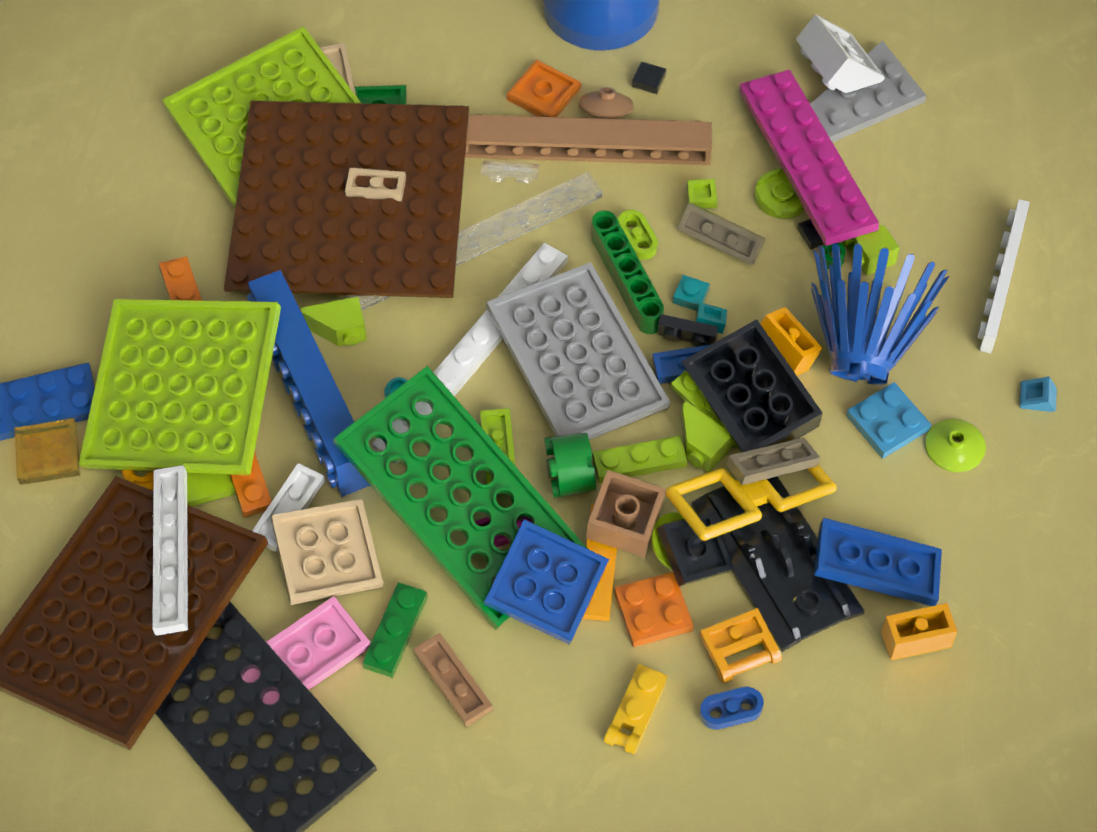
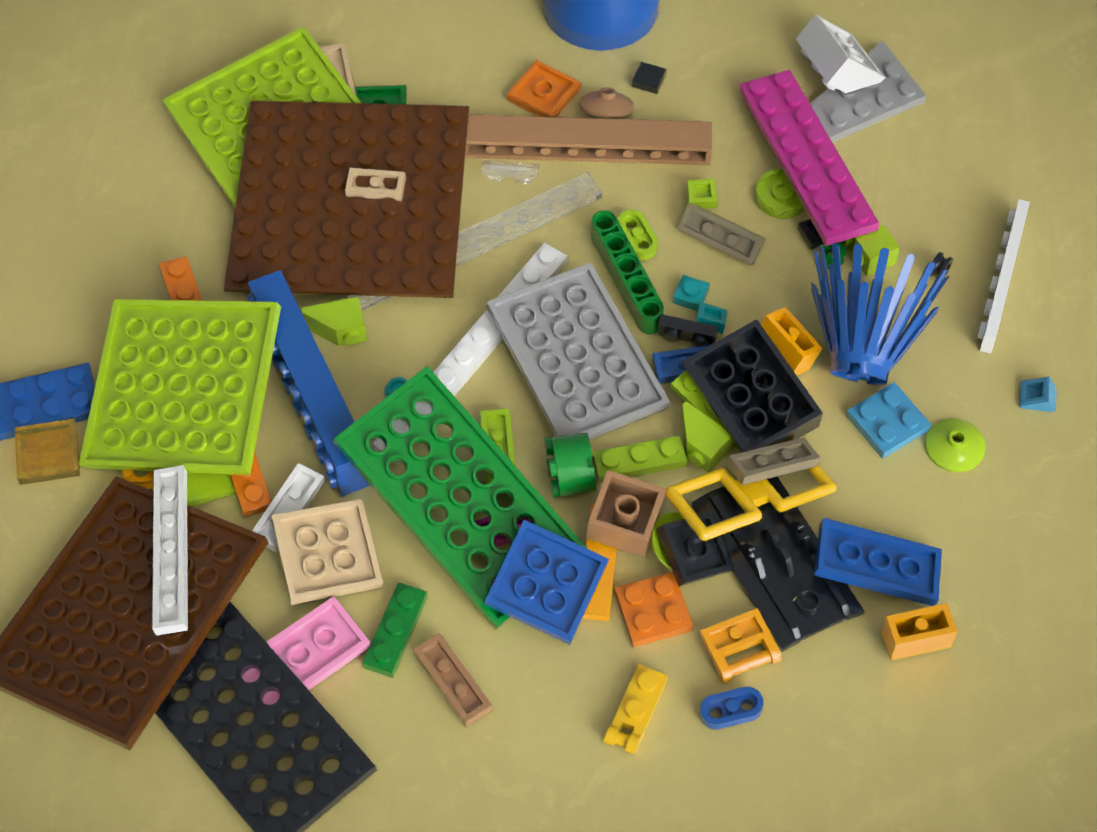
none -> black bush [930,252,953,276]

